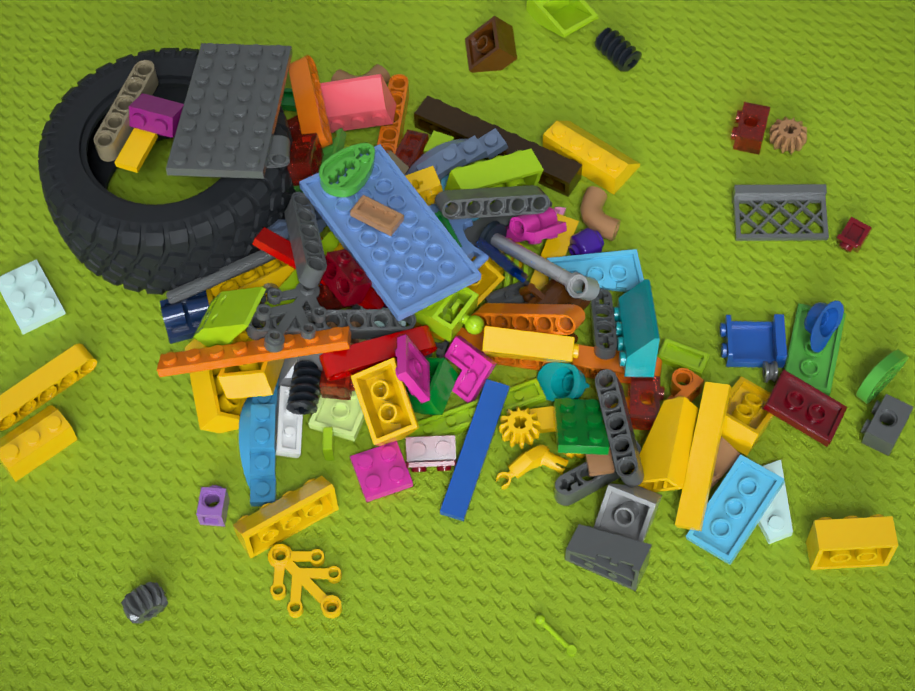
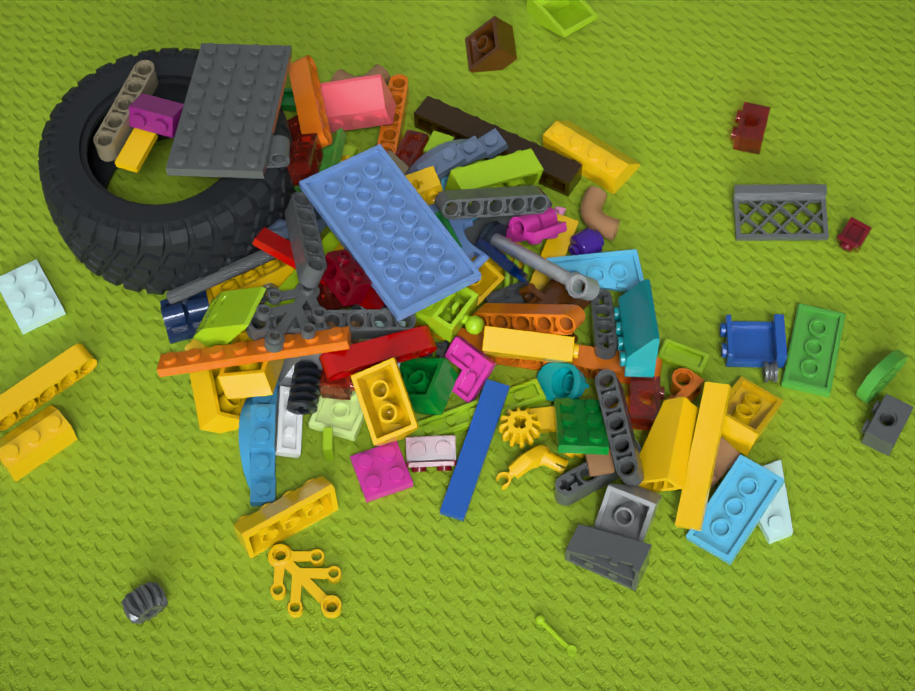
medium lavender brick [196,485,230,527] -> none
bright green piece [319,143,375,197] -> none
medium nougat plate [350,195,404,236] -> none
dark pink plate [395,334,430,403] -> none
black piece [595,28,642,72] -> none
dark red tile [762,370,847,447] -> none
medium nougat gear [769,116,807,155] -> none
blue piece [804,300,844,352] -> none
yellow brick [806,514,898,570] -> none

